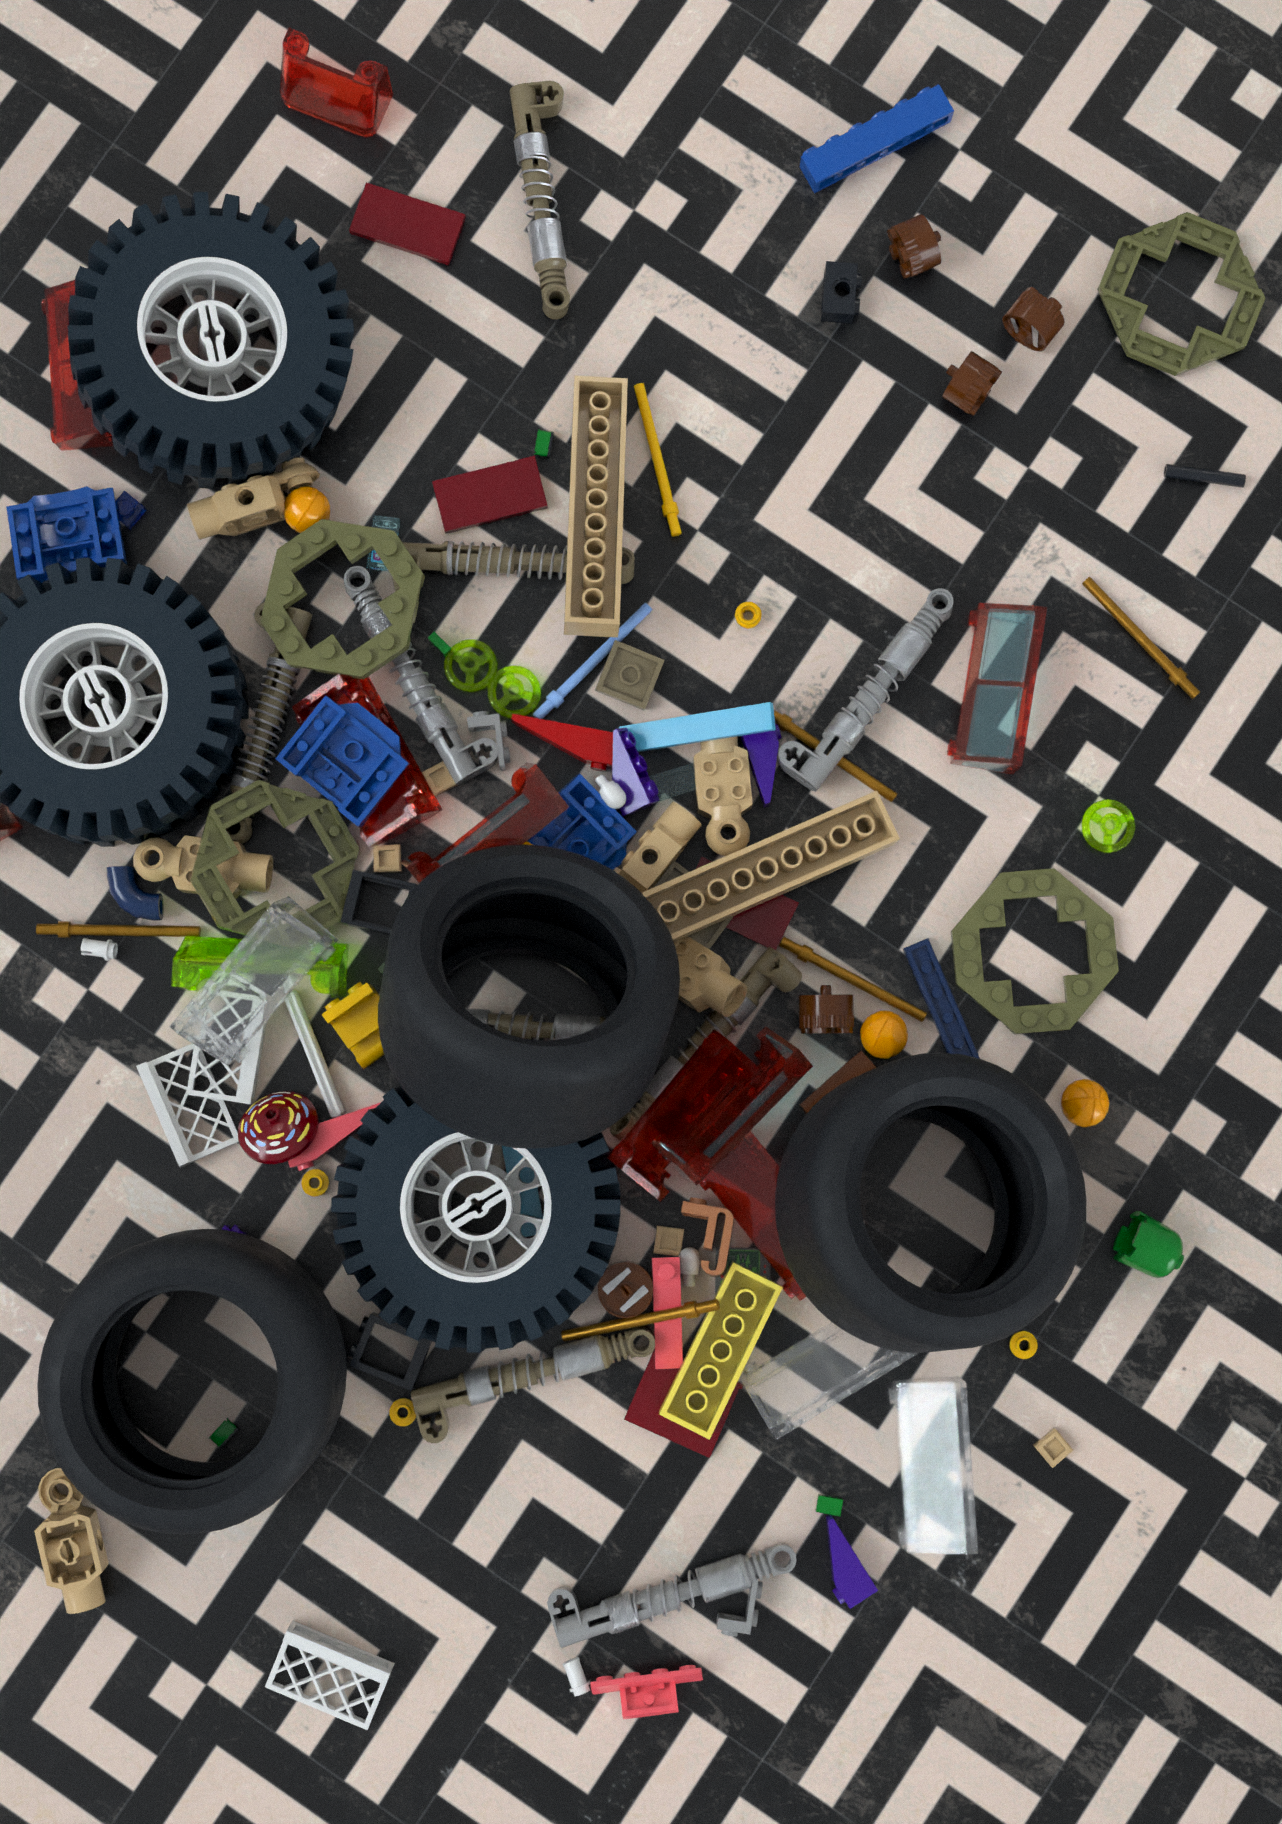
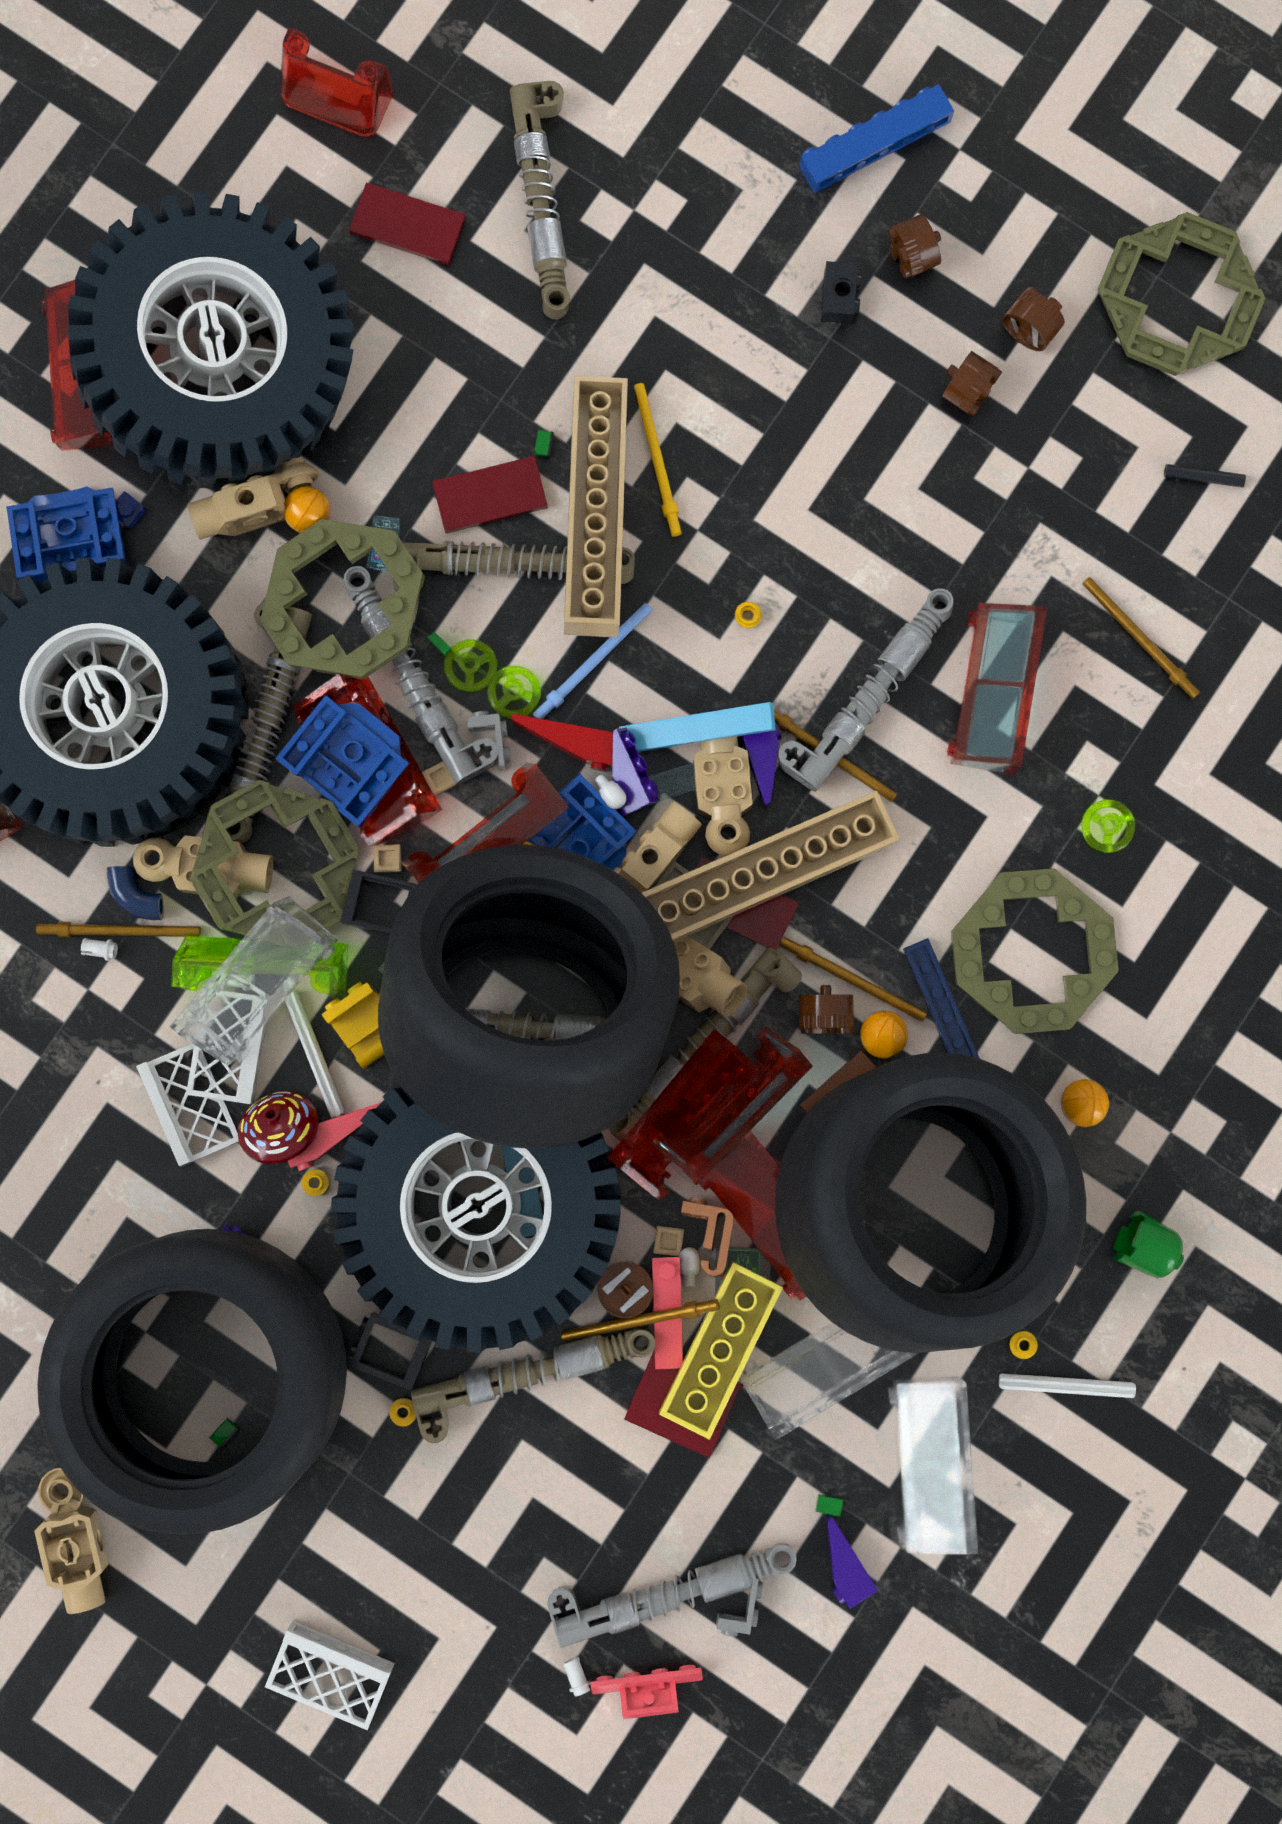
dark tan plate [595,640,664,711] -> none
tan tile [1033,1428,1073,1468] -> none
none -> white axle [999,1373,1136,1398]

